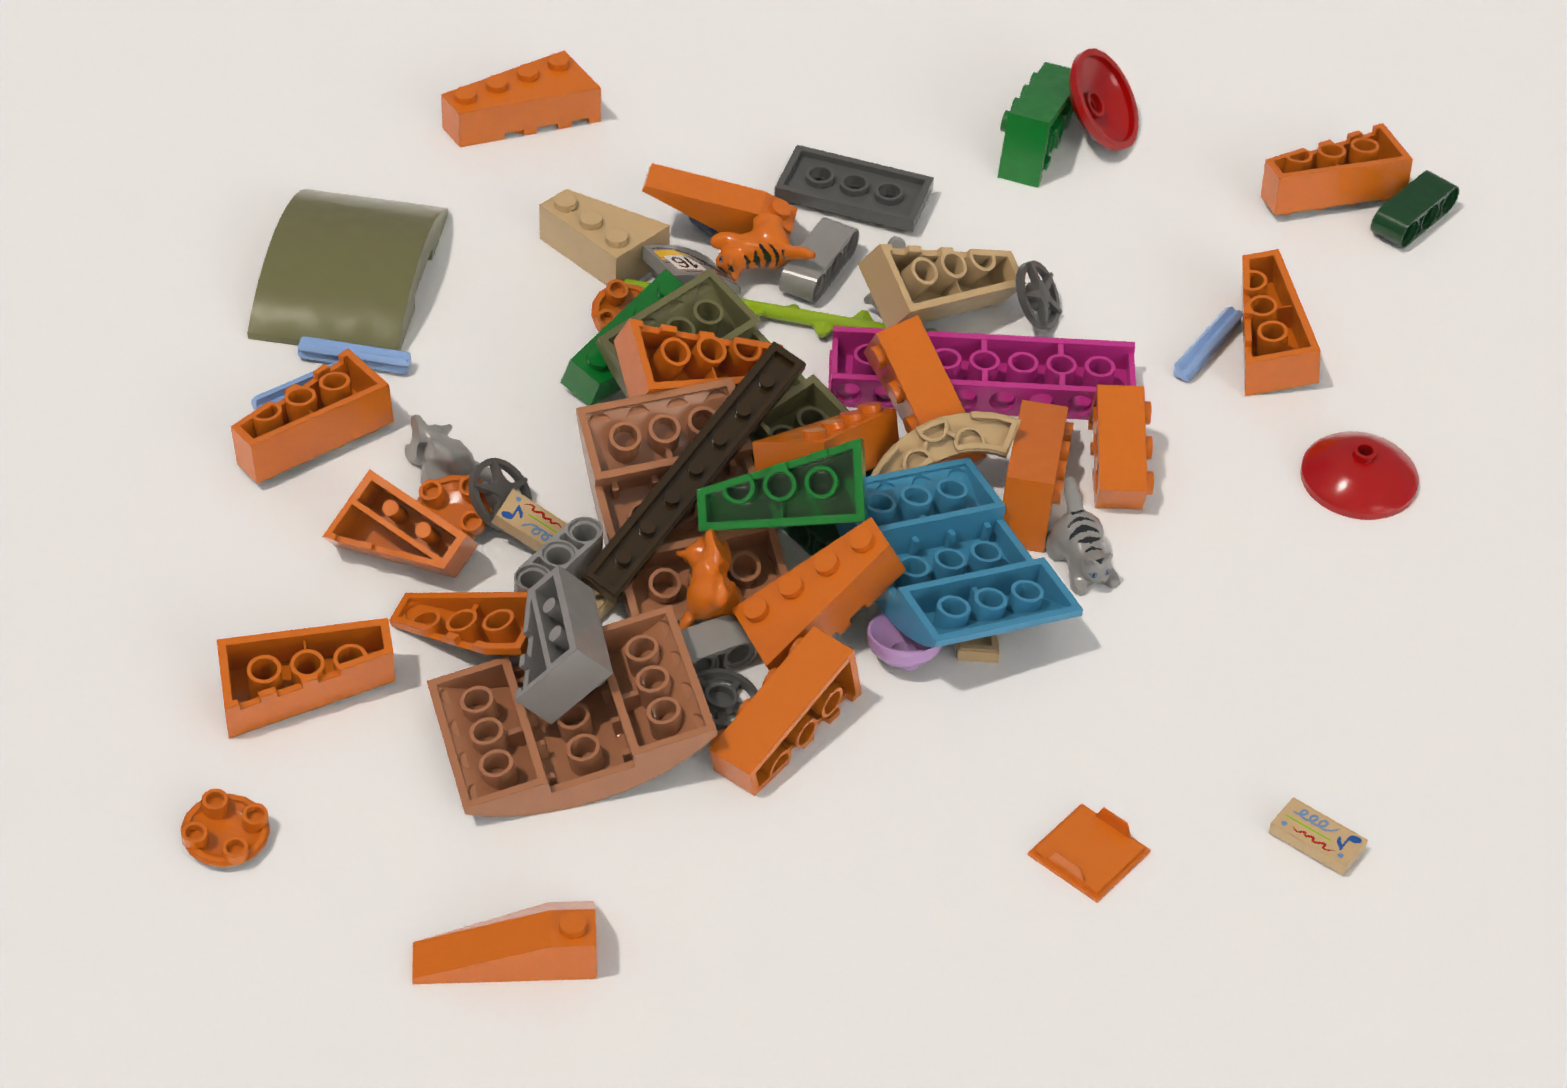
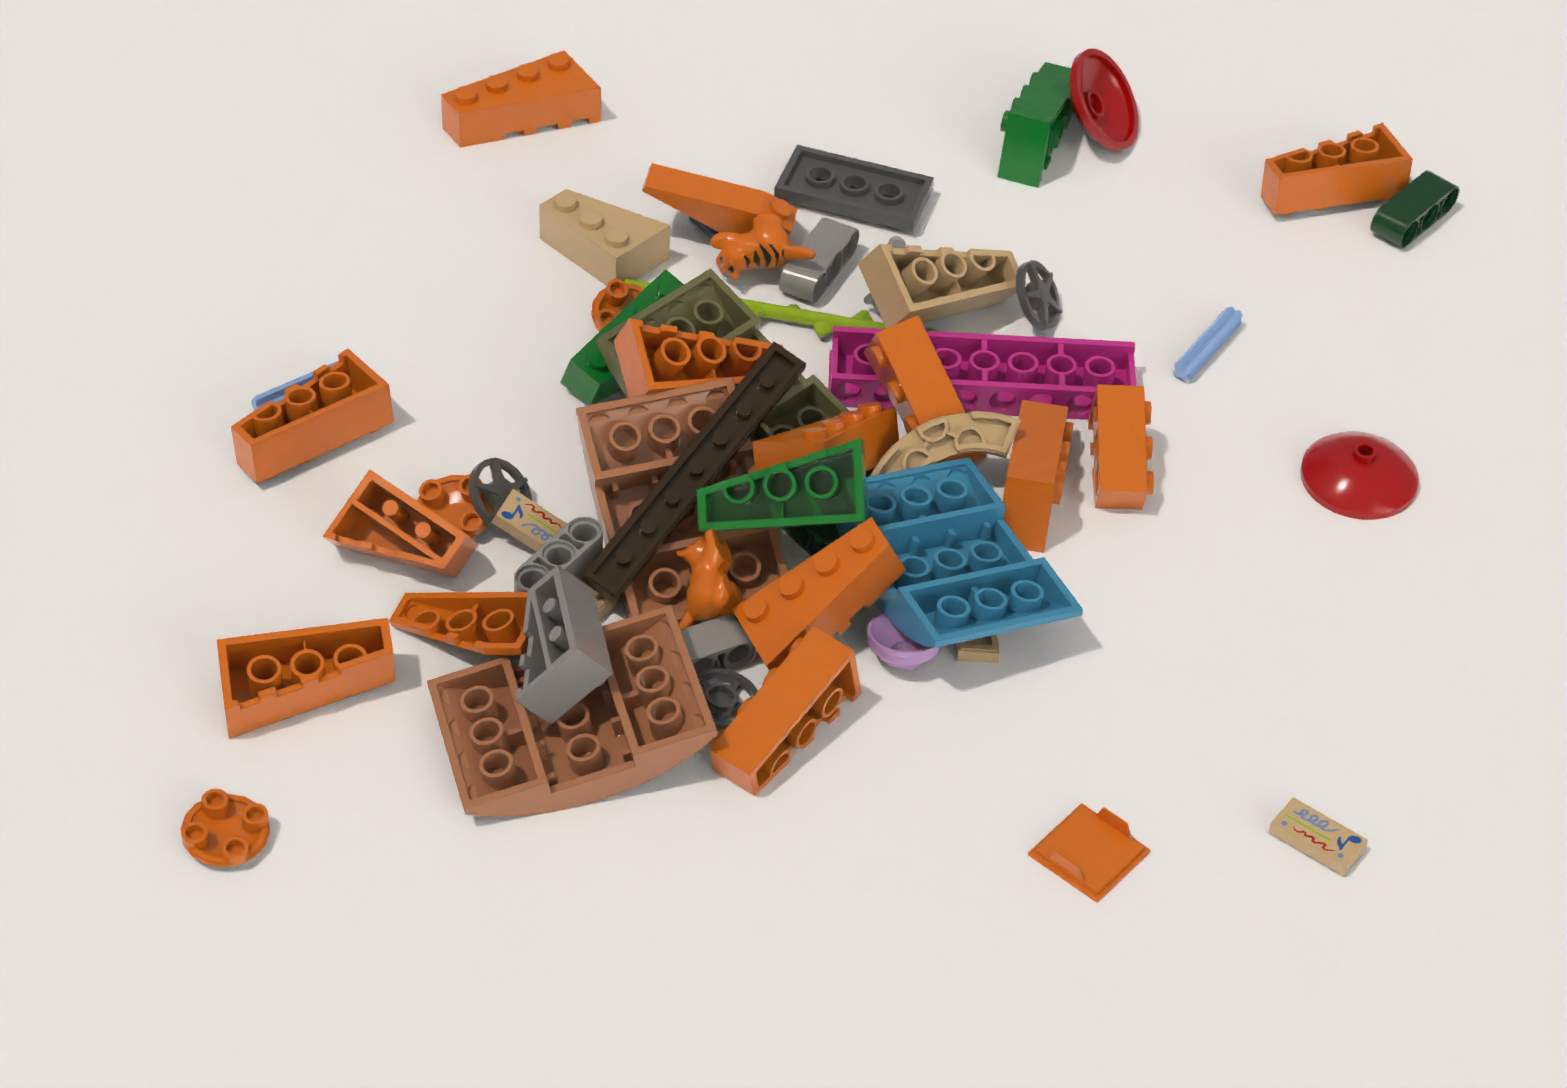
olive slope [247,189,449,351] -> none
light blue axle [298,336,411,375] -> none
light grey animal [404,414,506,484] -> none
orange wedge [412,901,597,984] -> none
light grey slope [642,244,741,295] -> none
light grey animal [1045,476,1120,596] -> none
orange wedge [1241,249,1321,396] -> none

